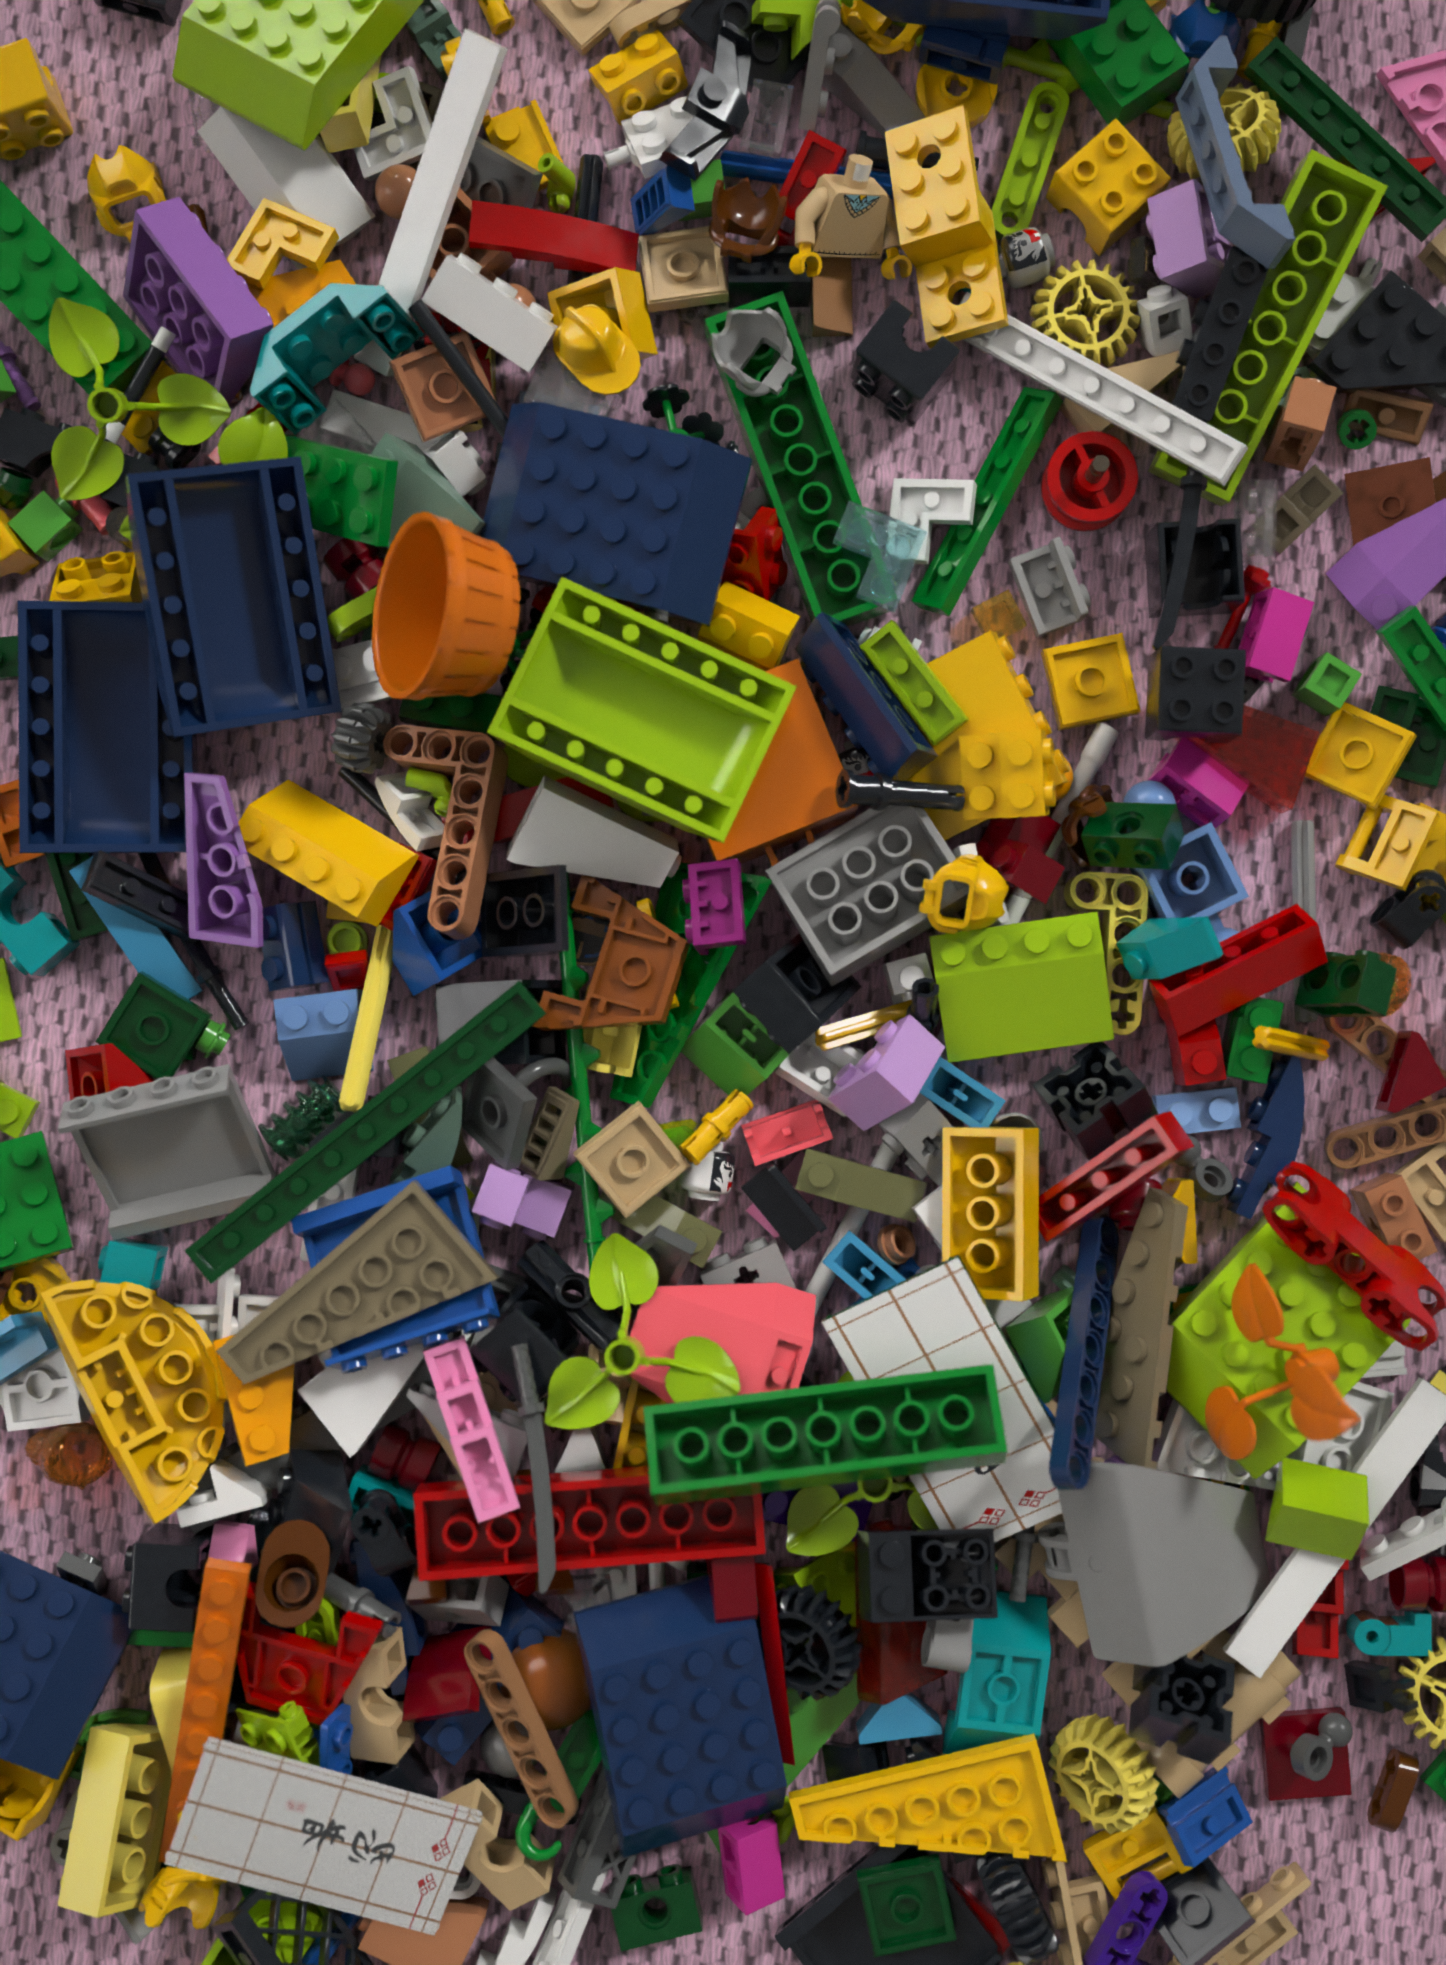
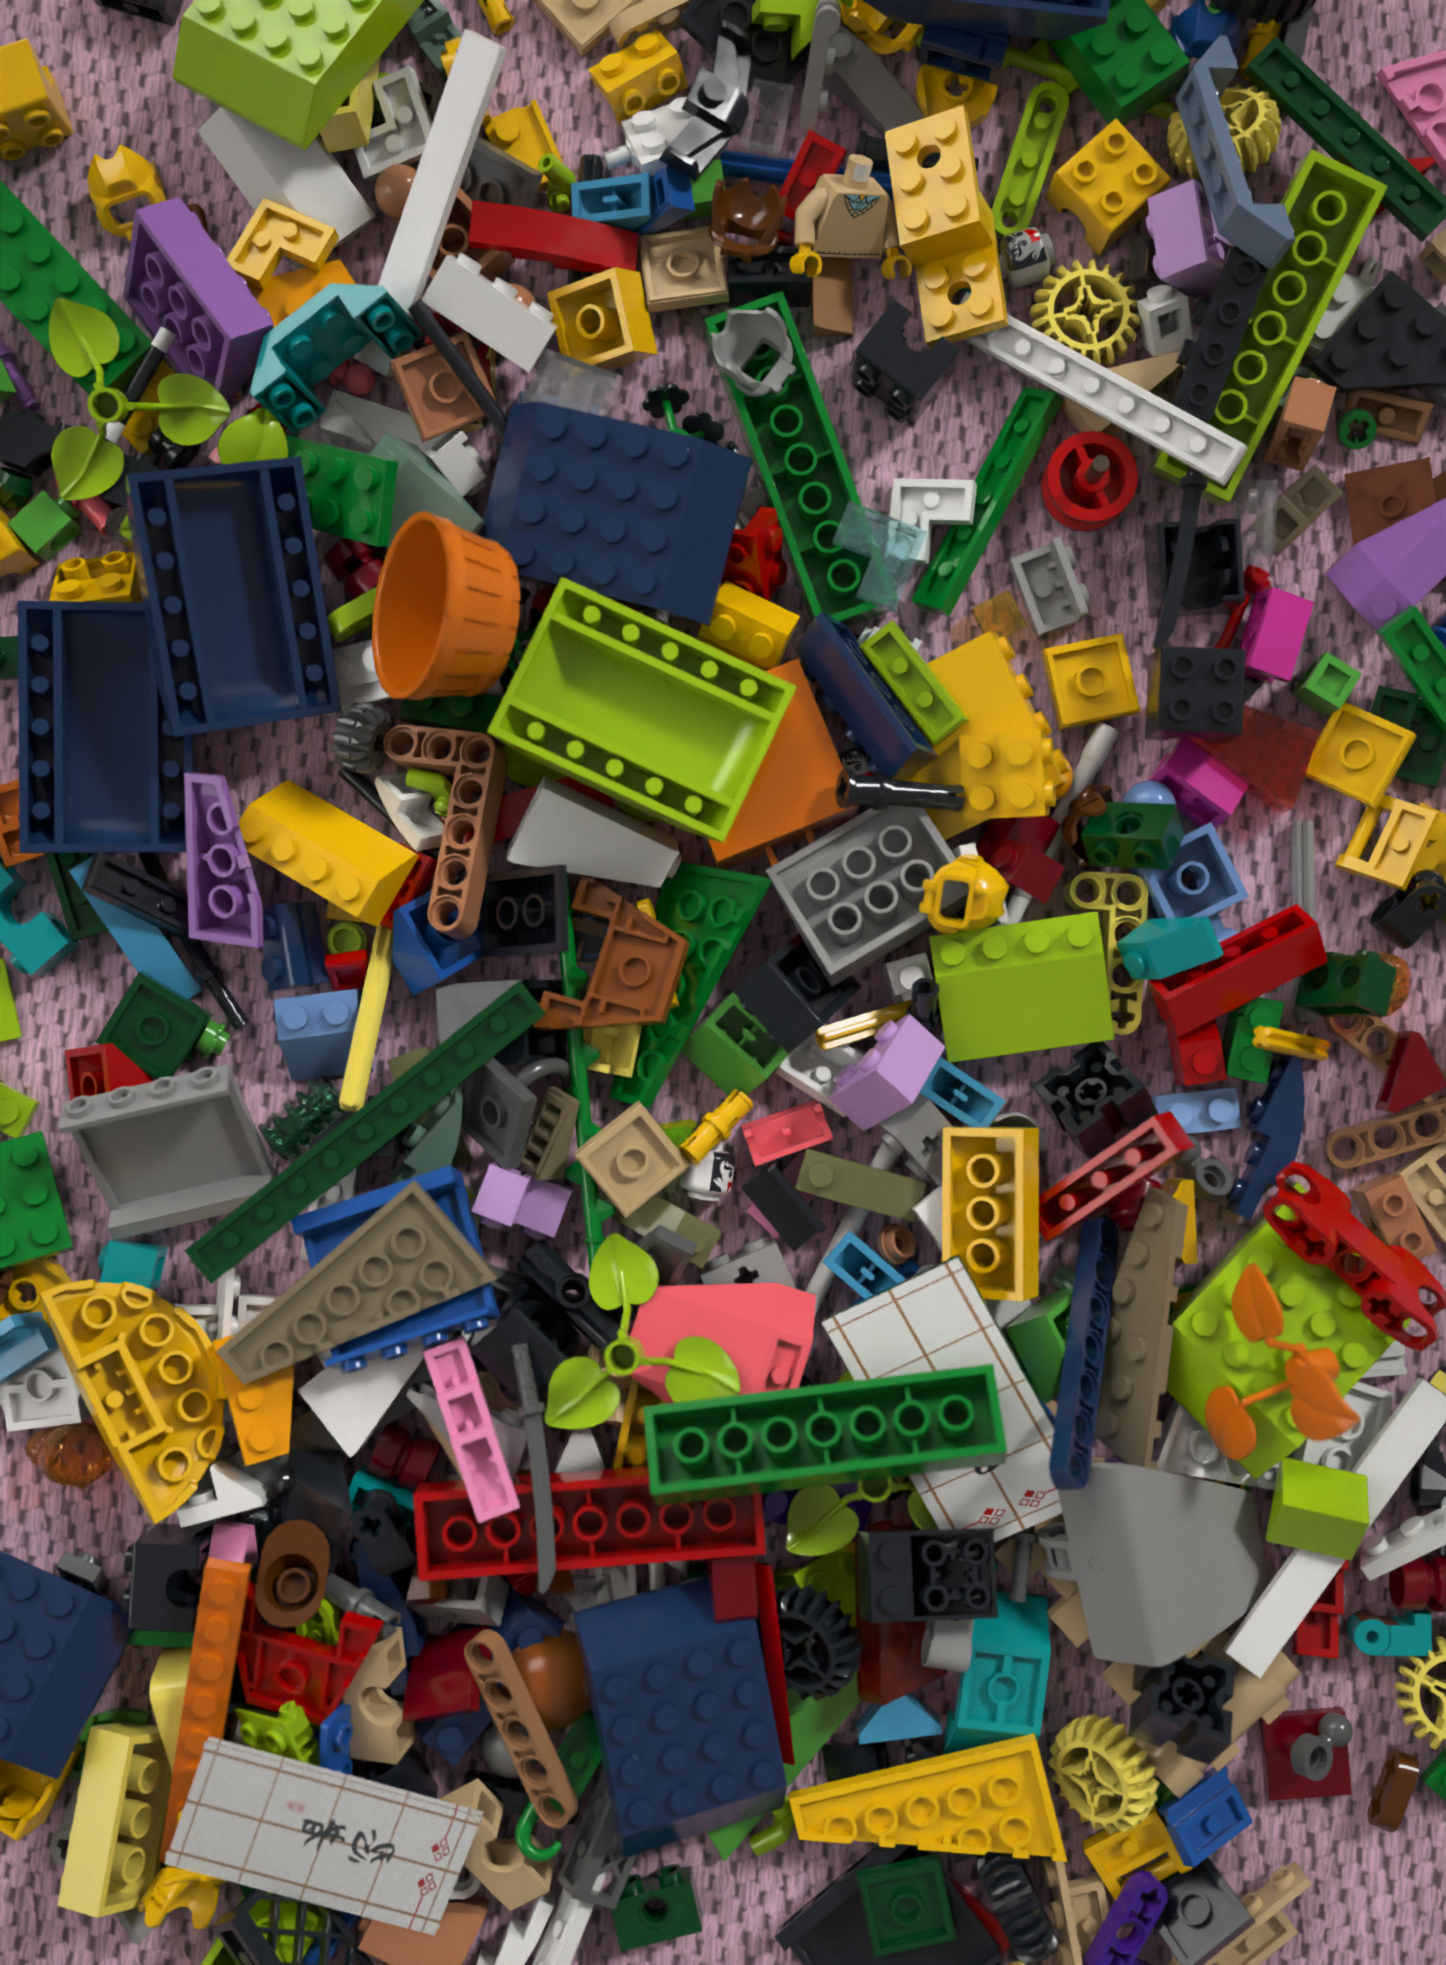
yellow piece [553,306,641,395] -> none
magenta bracket [682,858,746,955] -> none
dark pink hinge [718,1816,785,1915] -> none
black plate [1344,1660,1418,1713] -> none
none -> dark azure slope [571,173,652,232]

